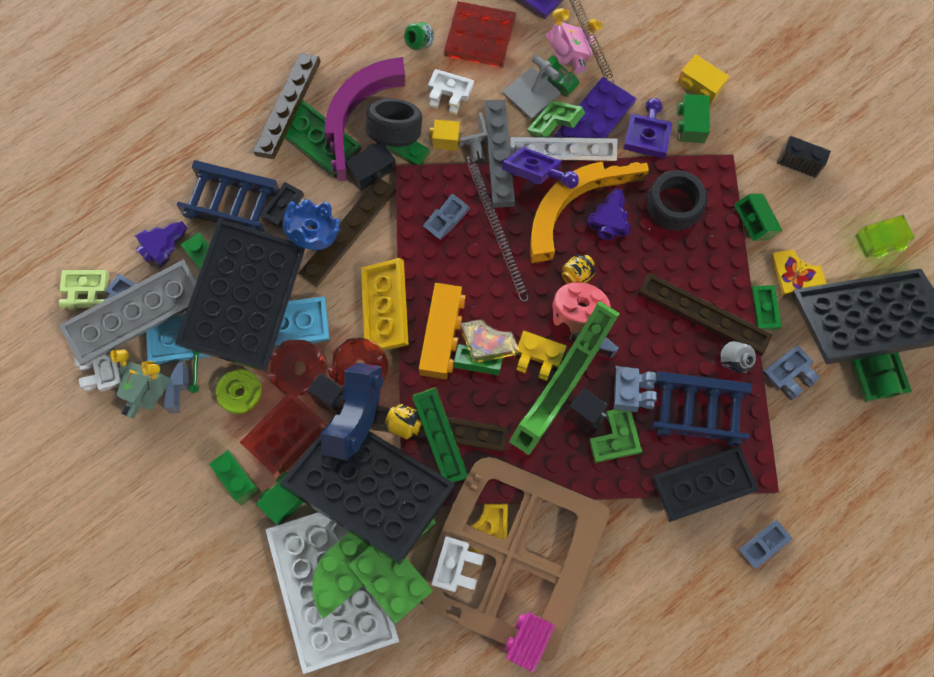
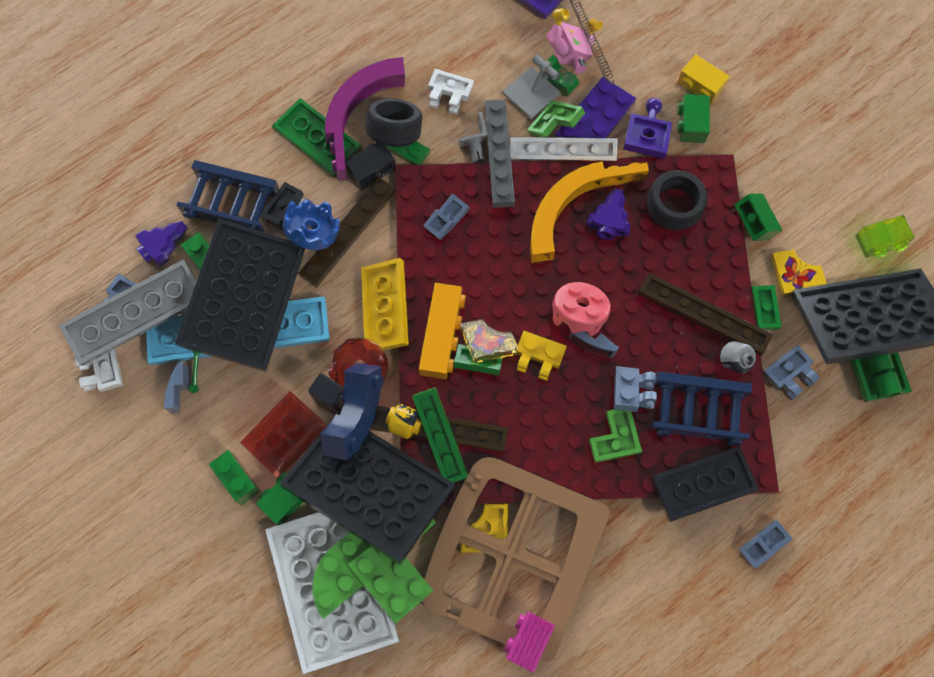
yellowish green plate [59,270,109,310] -> none
sand green torso [110,349,171,419] -> none
lime plate [216,369,263,415] -> none
plate [253,53,321,160] -> none
clear red plate [268,339,328,397] -> none
green head [404,22,434,50] -> none
yellow brick [429,120,460,151] -> none
white plate [432,537,484,592] -> none
clear red plate [444,1,516,68] -> none
light grey piece [467,157,528,301] -> none
dark purple plate [502,147,579,189] -> none
bright green arch [509,301,620,455] -> none
yellow head [562,254,595,284] -> none
black brick [565,388,607,434] -> none
black brick [777,135,831,178] -> none

